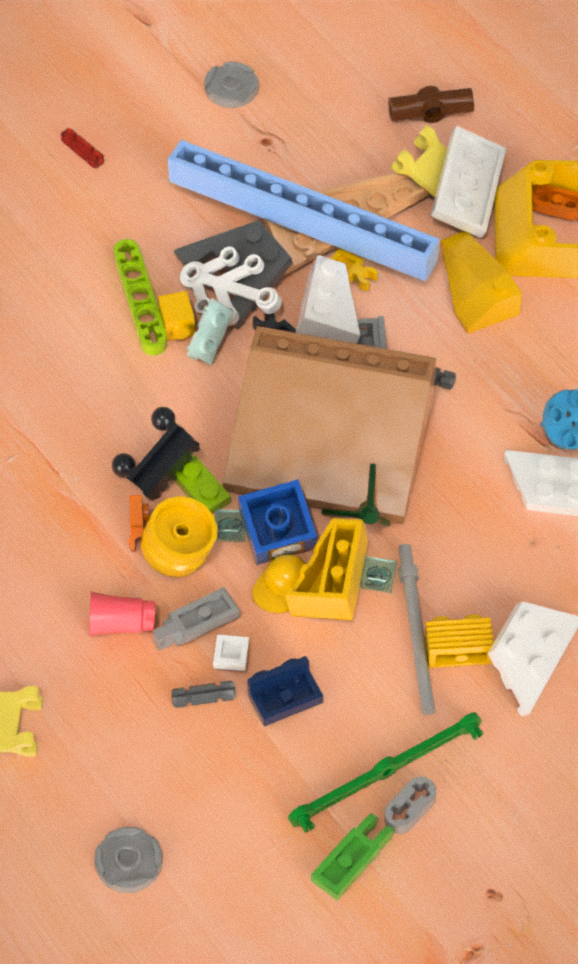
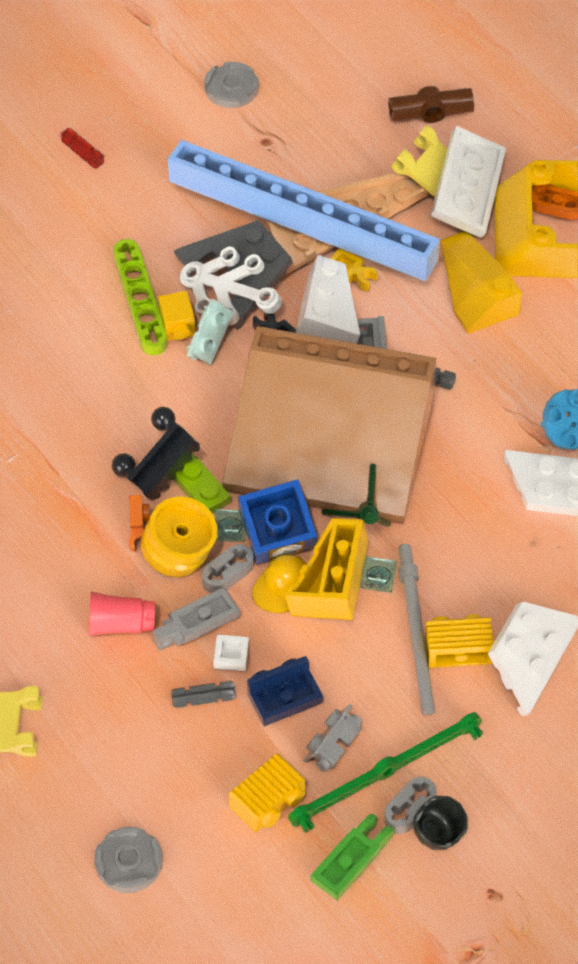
none -> light grey beam [202,544,254,593]
none -> yellow brick [228,753,305,833]
none -> light grey hinge [303,704,362,772]
none -> pearl dark grey hair [412,796,468,850]

